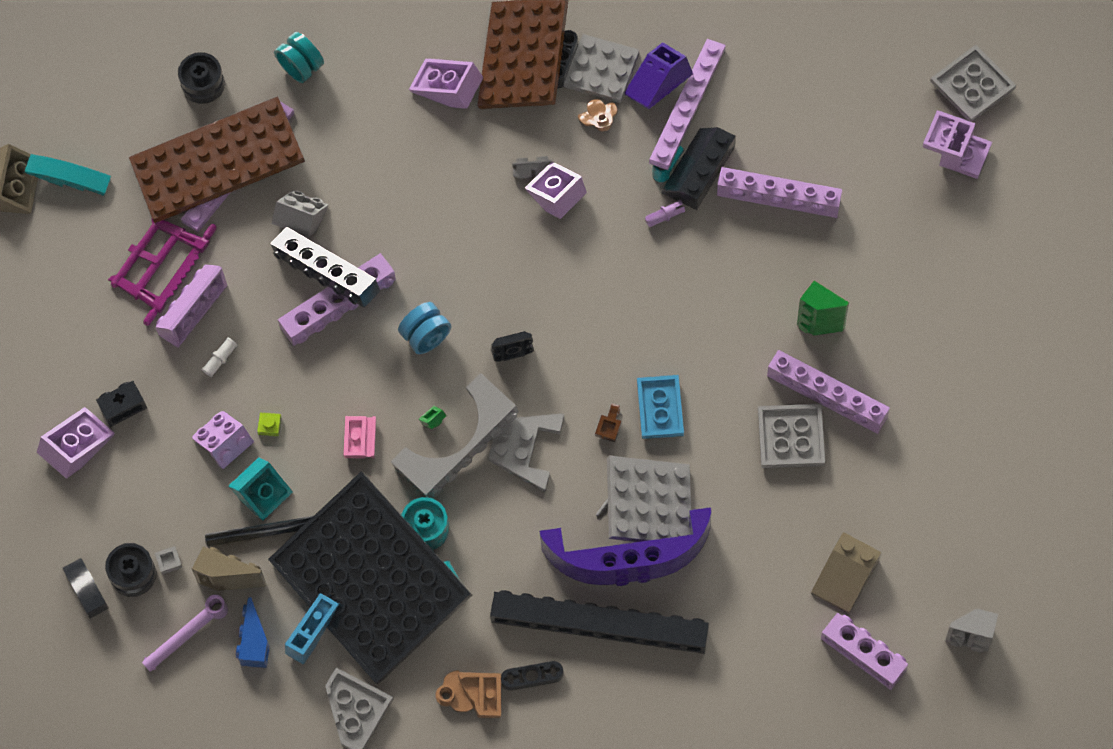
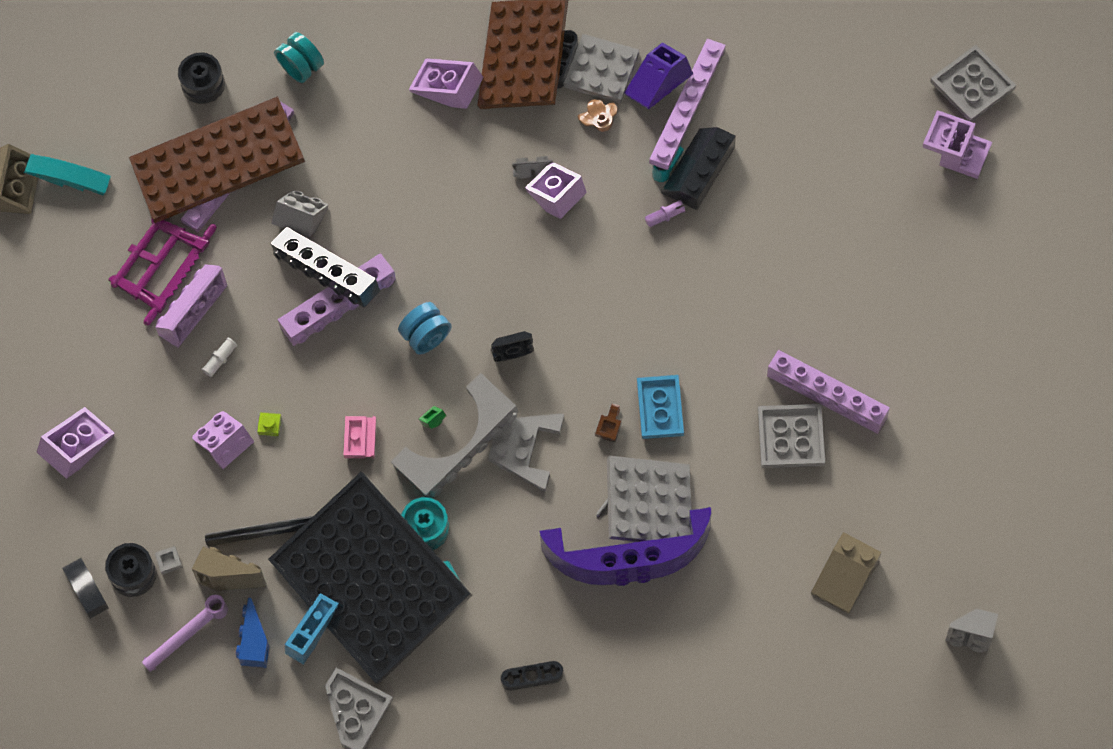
black brick [96,381,147,427] -> none
teal slope [229,457,293,521] -> none
medium nougat plate [435,670,473,712] -> none
medium nougat wing [458,672,501,718] -> none
black brick [490,590,709,654] -> none
lavender brick [717,167,842,218] -> none
green slope [797,280,849,336] -> none
lavender brick [821,613,908,690] -> none

